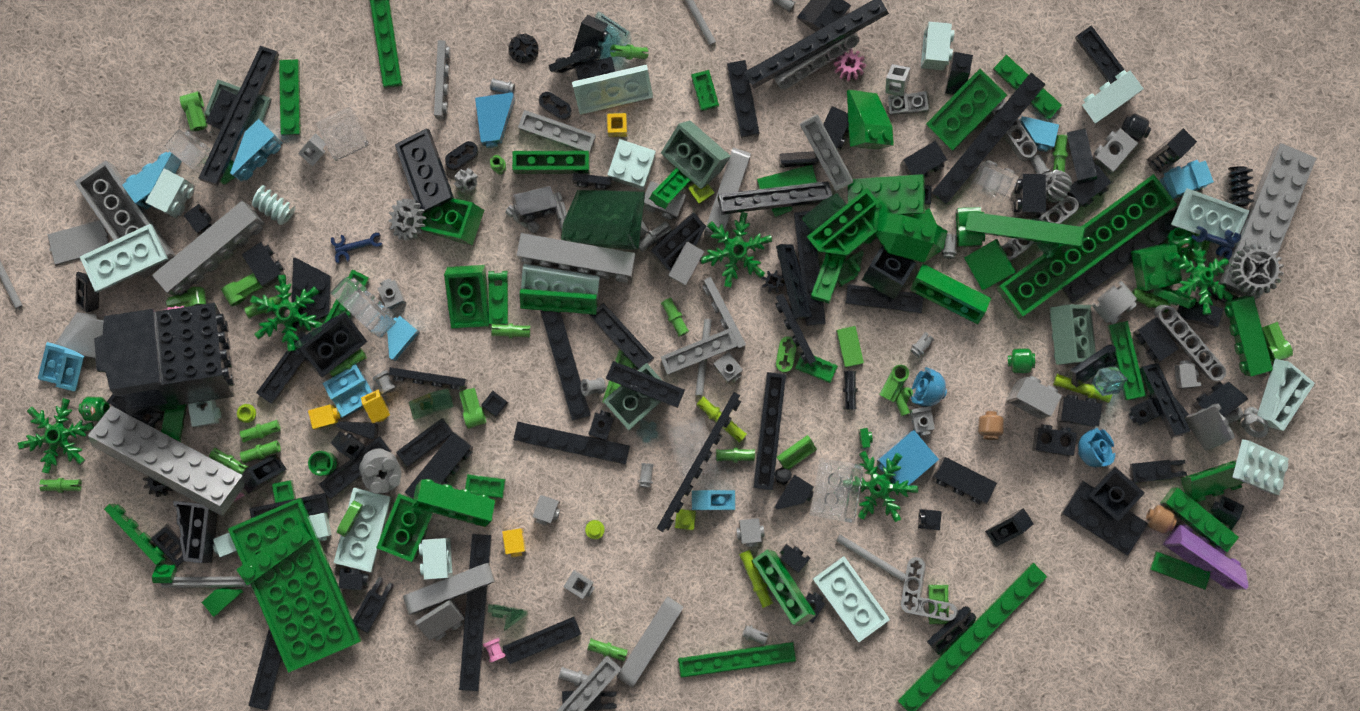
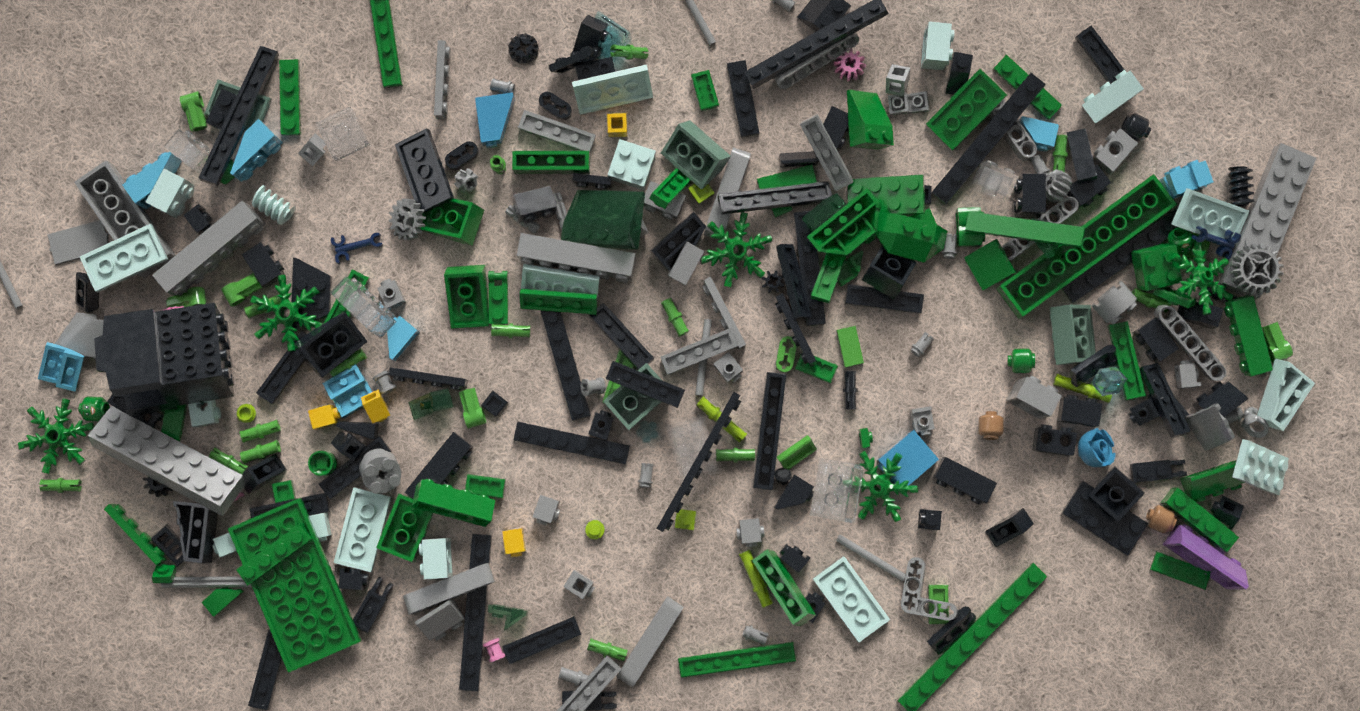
bright green beam [336,500,363,537] -> none
black tile [396,418,453,468] -> none
light grey axle [635,222,672,252] -> none
medium azure slope [692,490,735,510] -> none
bright green piece [879,364,909,402] -> none
bright green arm [895,387,913,416] -> none
black brick [901,140,947,179] -> none
green brick [909,264,991,325] -> none
dark azure cylinder [911,367,947,407] -> none
black brick [1147,128,1197,173] -> none

